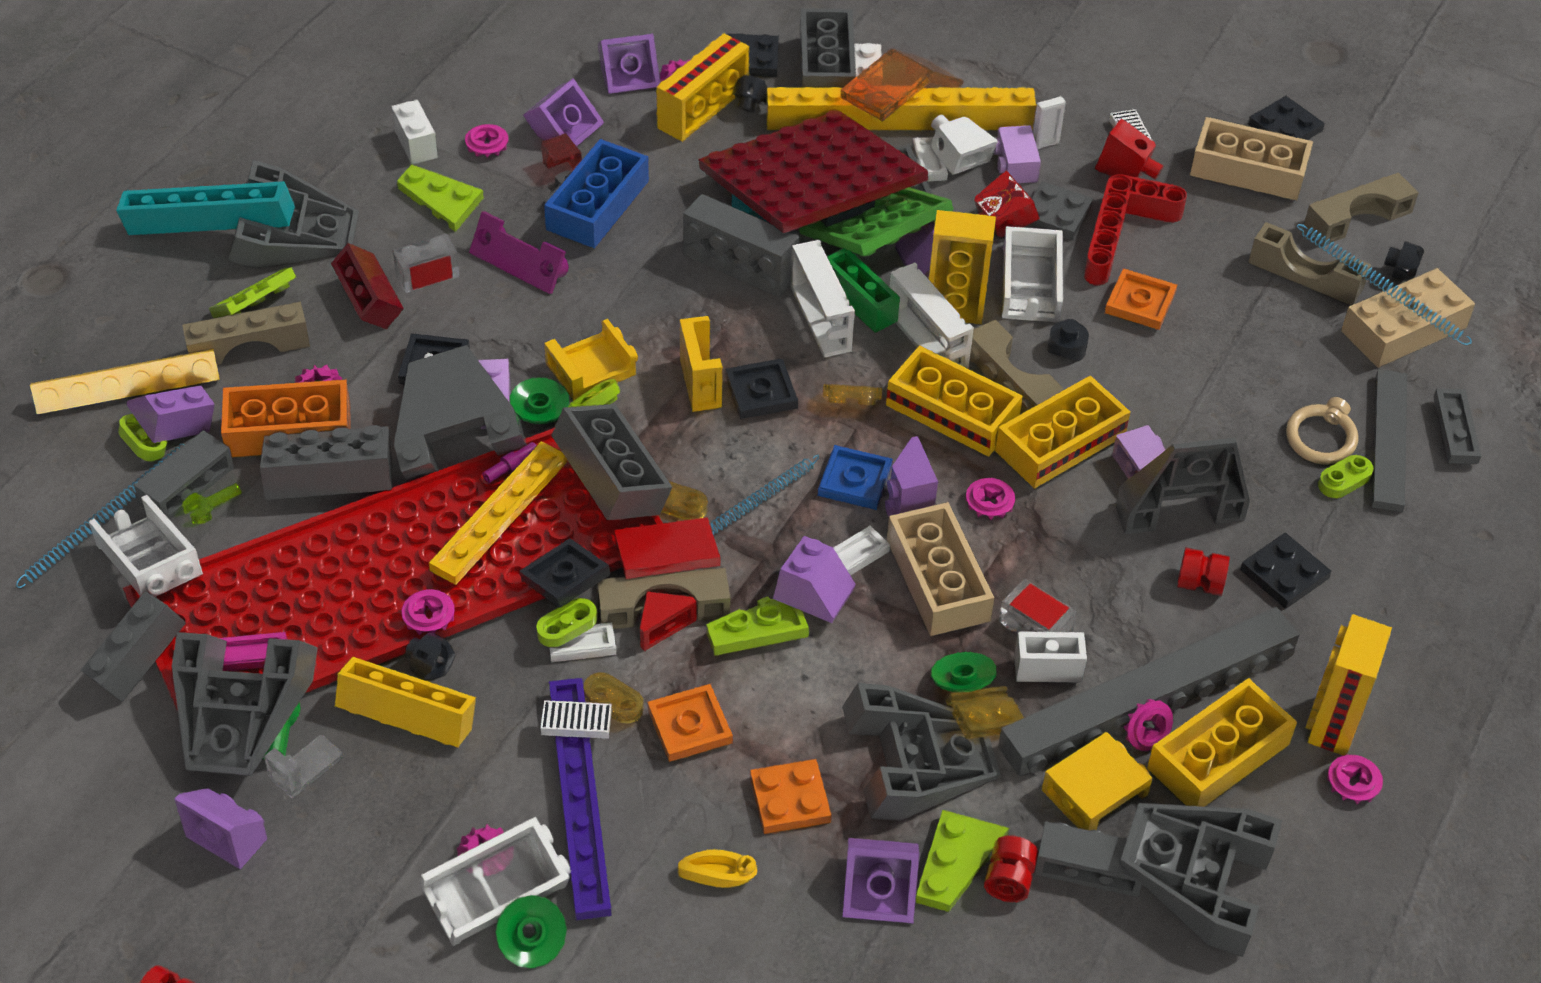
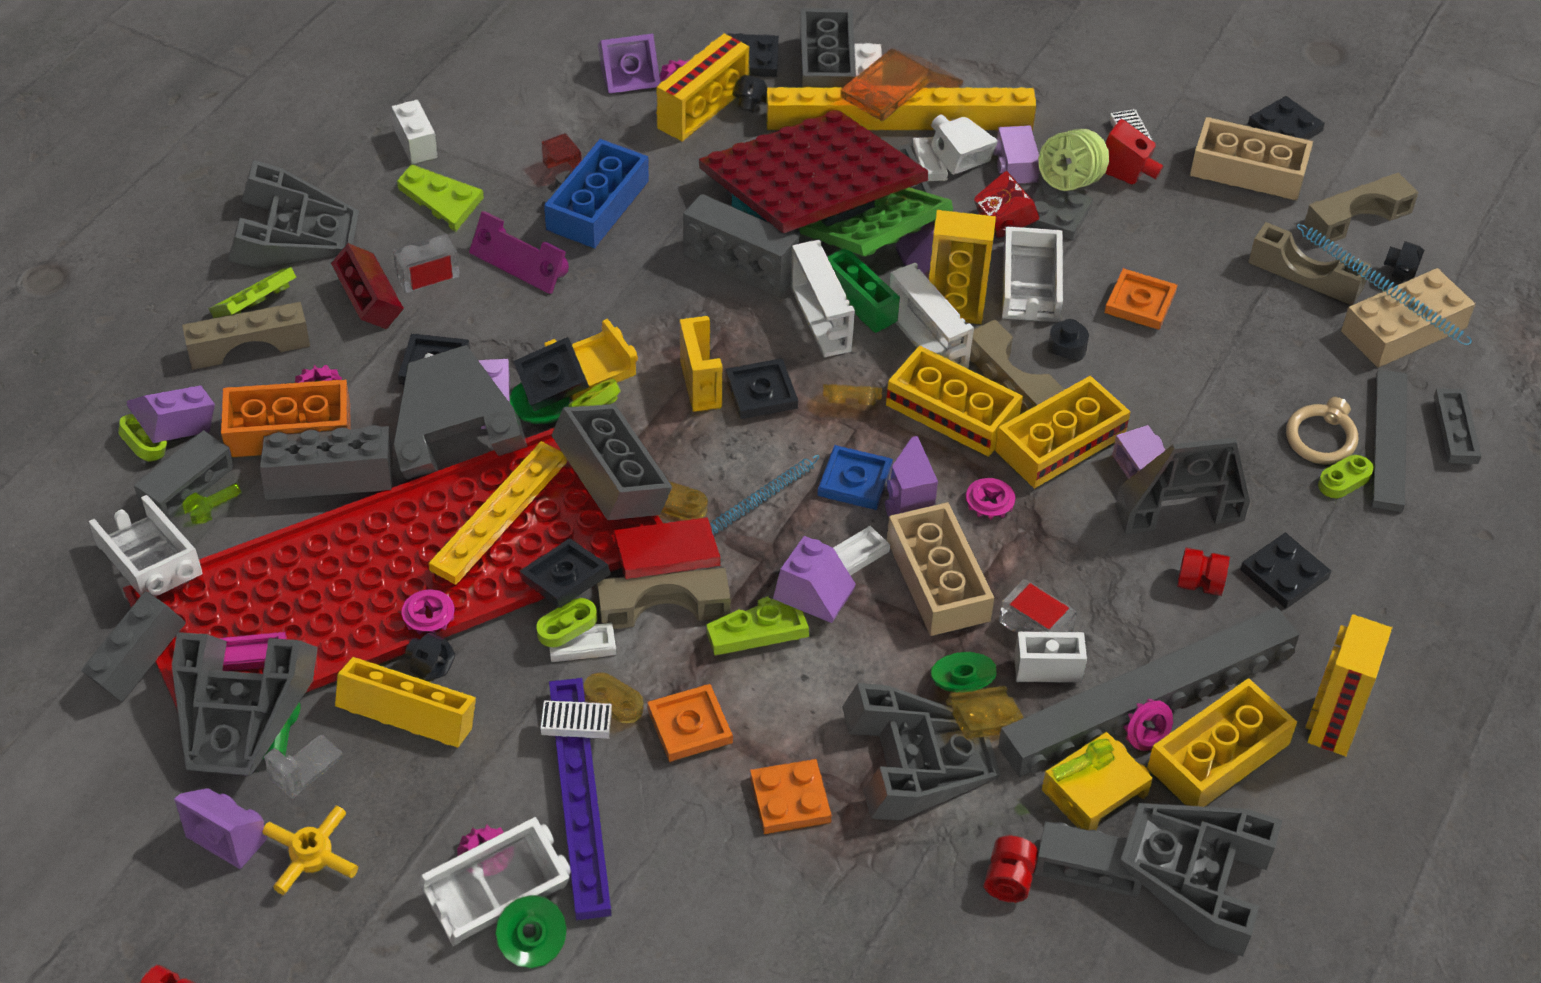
medium azure piece [16,444,185,588] -> none
yellow plate [30,349,220,414] -> none
teal brick [116,181,295,235] -> none
dark pink gear [465,124,509,158] -> none
magenta bar [482,442,536,483] -> none
medium lavender slope [523,78,605,152] -> none
red slope [640,592,697,651] -> none
yellow arm [678,850,757,888] -> none
medium lavender slope [843,838,919,923] -> none
lime wing [915,810,1009,912] -> none
white tile [1033,96,1066,150] -> none
red beam [1084,174,1187,286] -> none
dark pink gear [1327,755,1383,804] -> none
none -> yellow bar [262,806,358,895]
none -> black plate [514,337,589,412]
none -> yellowish green wheel [1038,129,1109,191]
none -> clear neon green bar [1052,738,1115,782]

